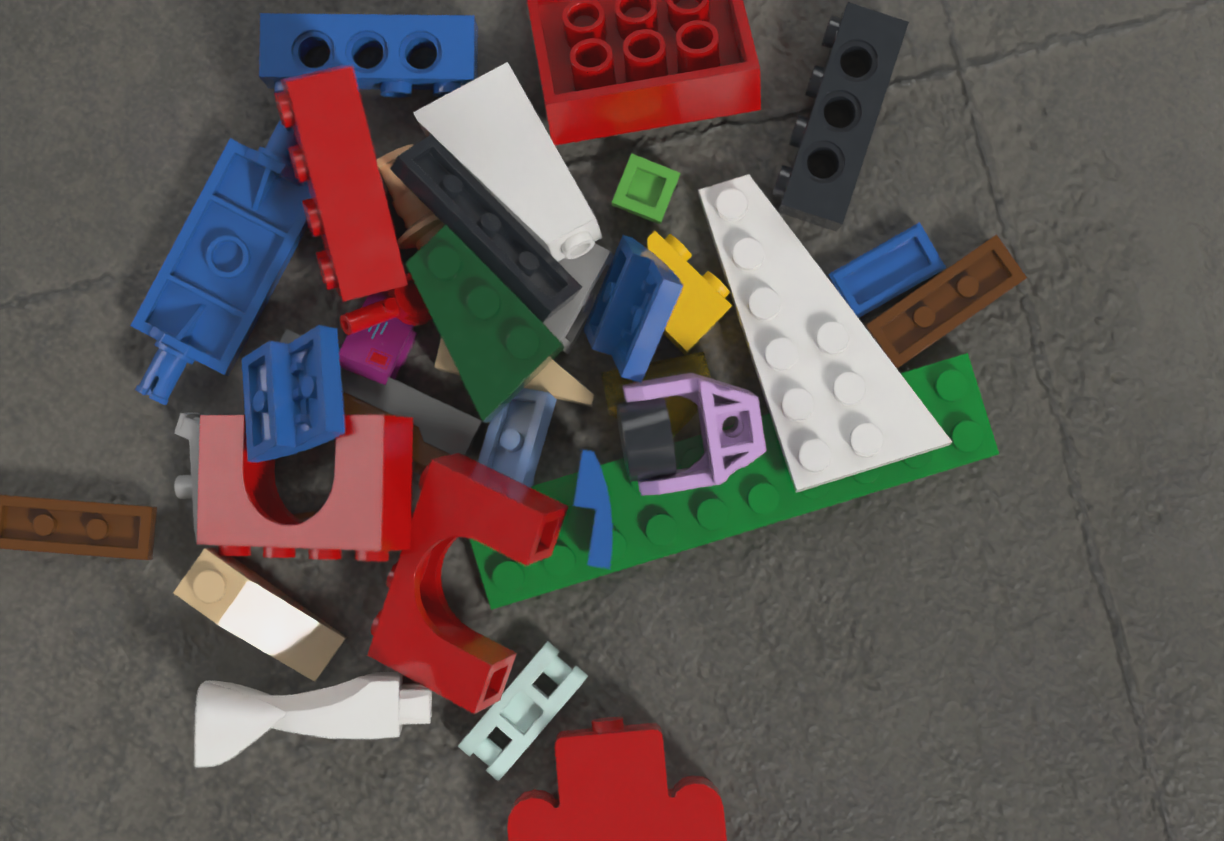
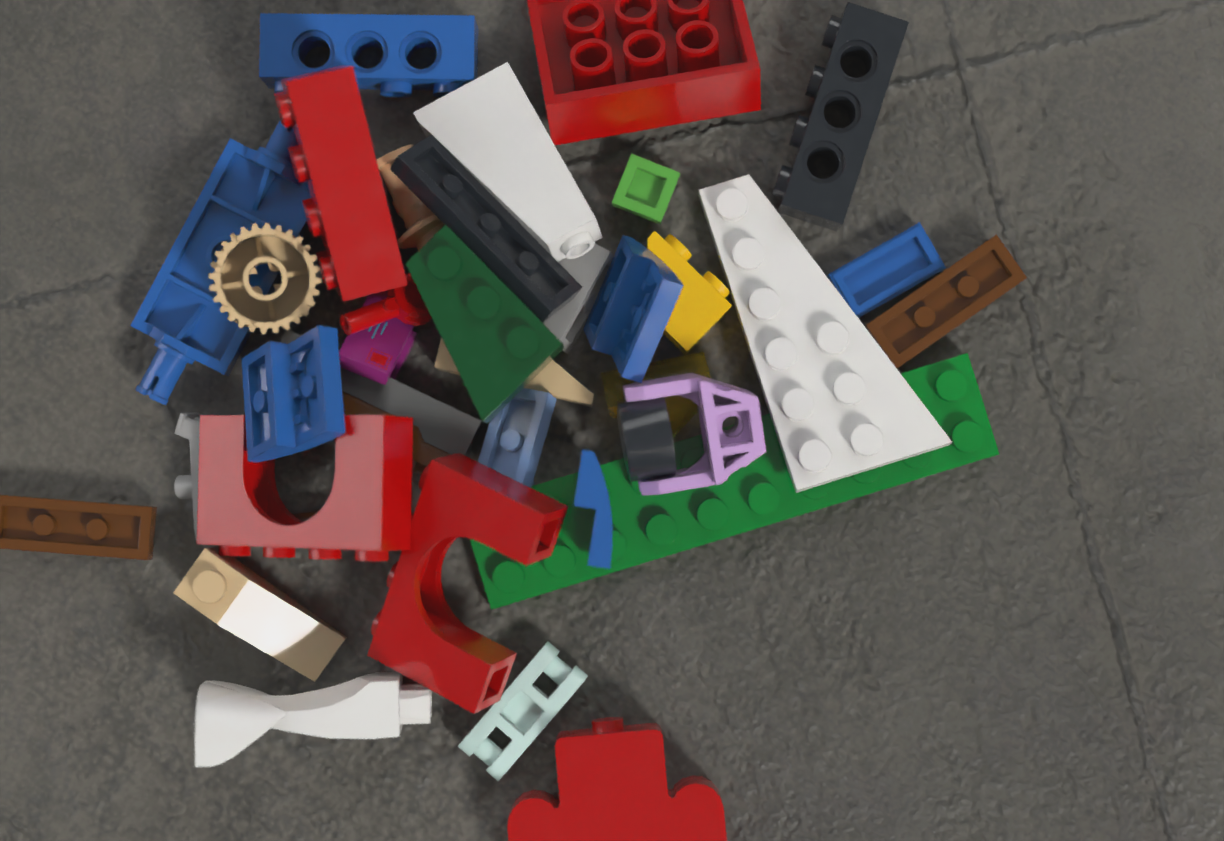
none -> tan brick [209,223,321,334]

